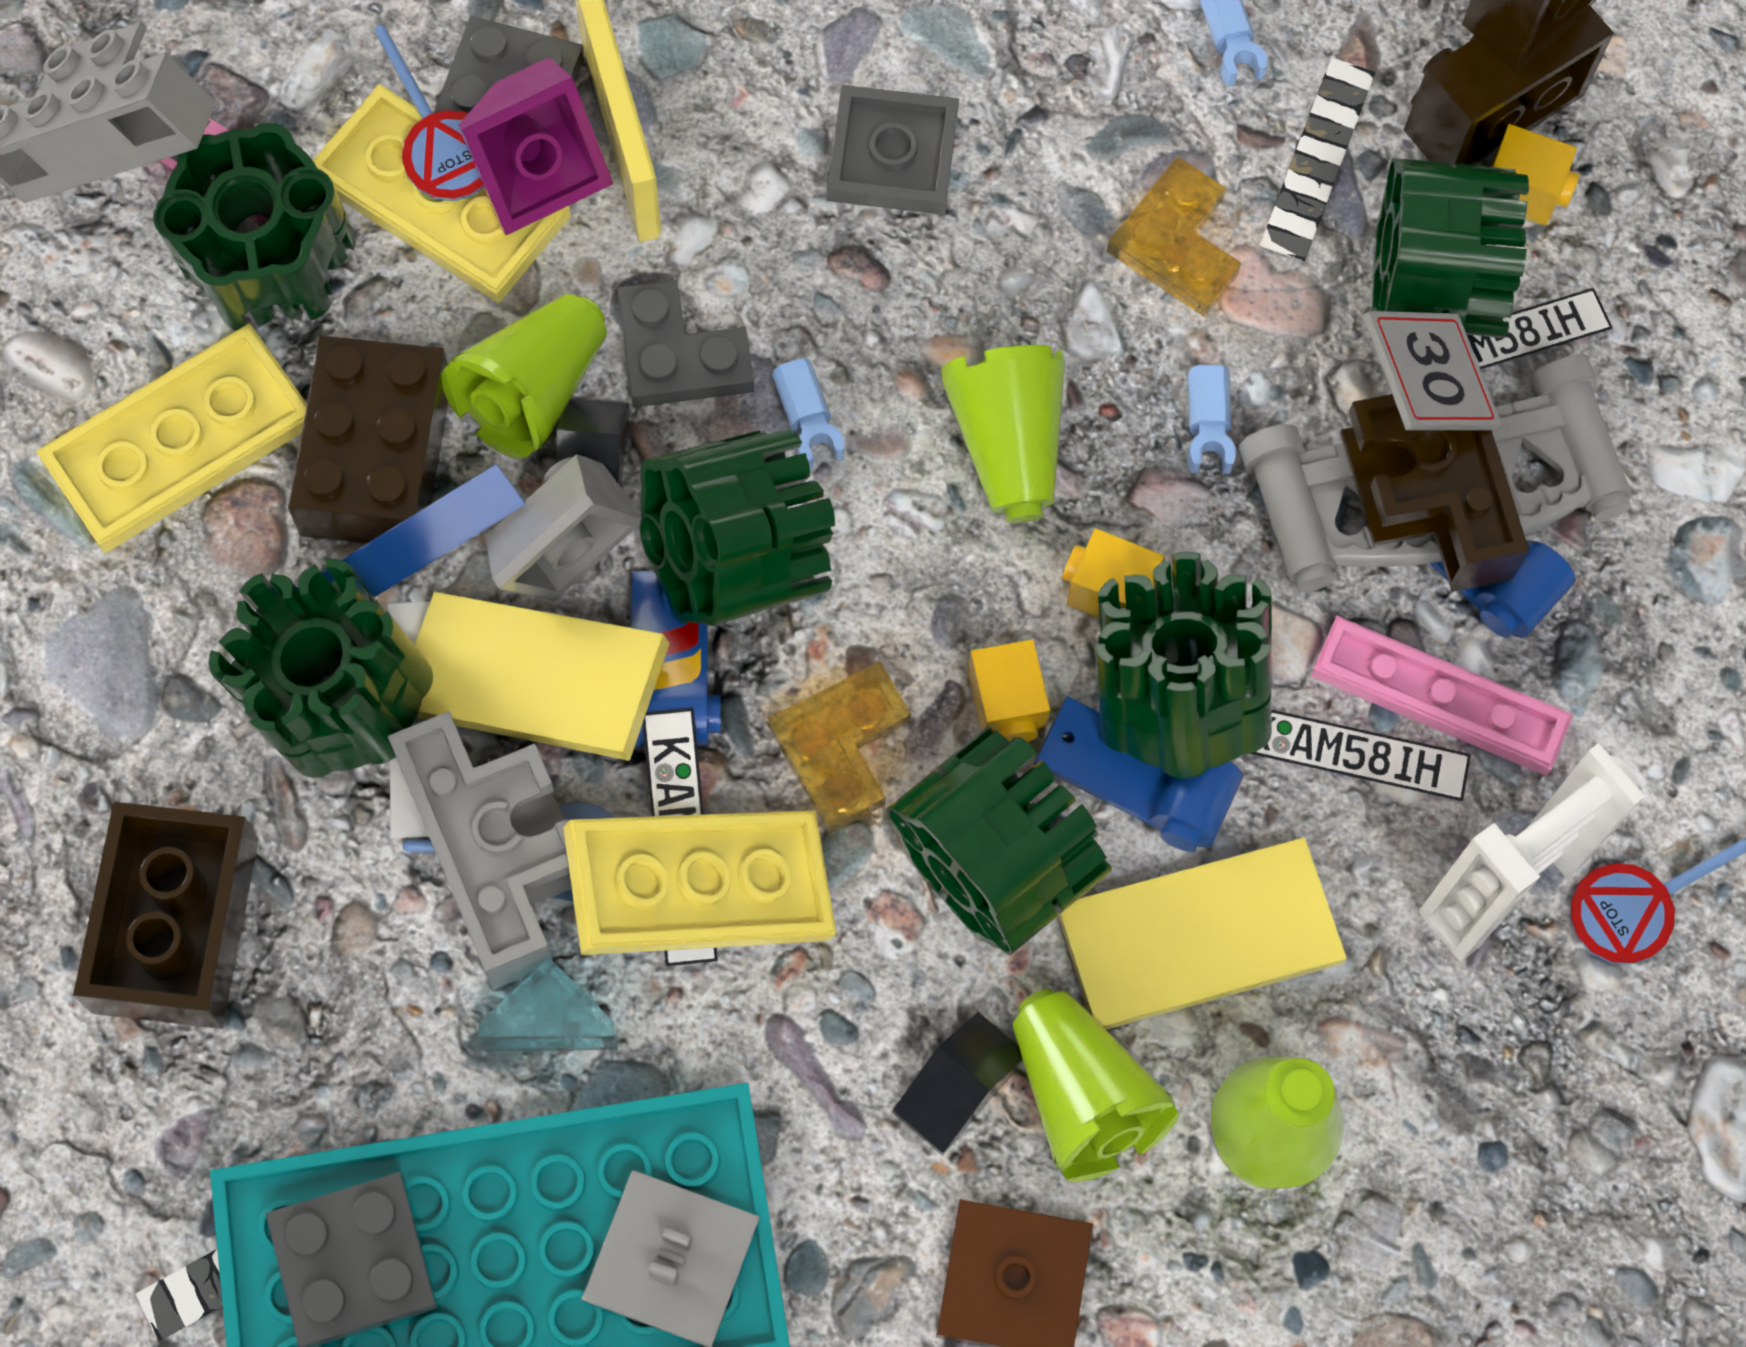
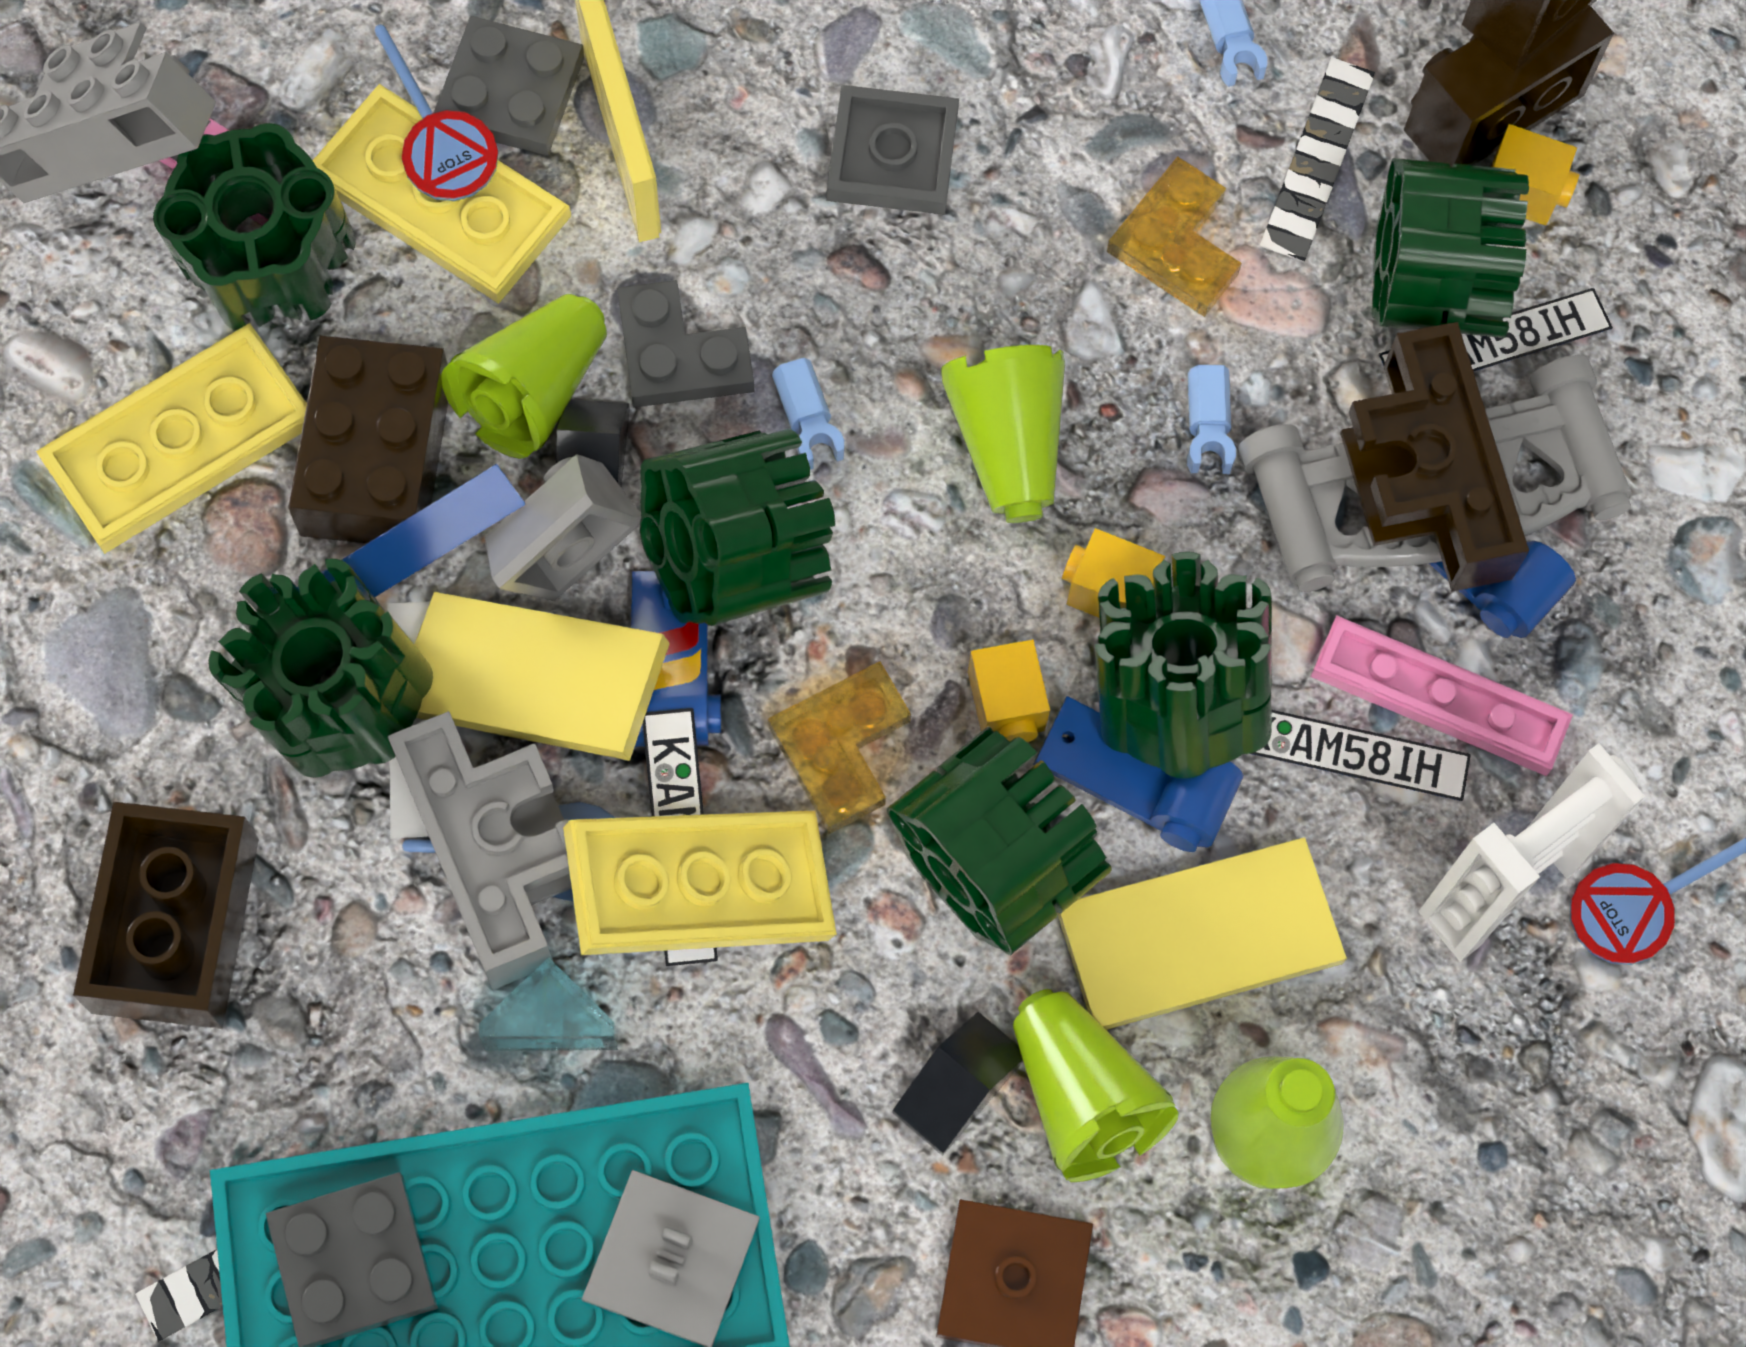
magenta slope [458,57,614,235] -> none
light grey piece [1363,311,1502,430] -> none

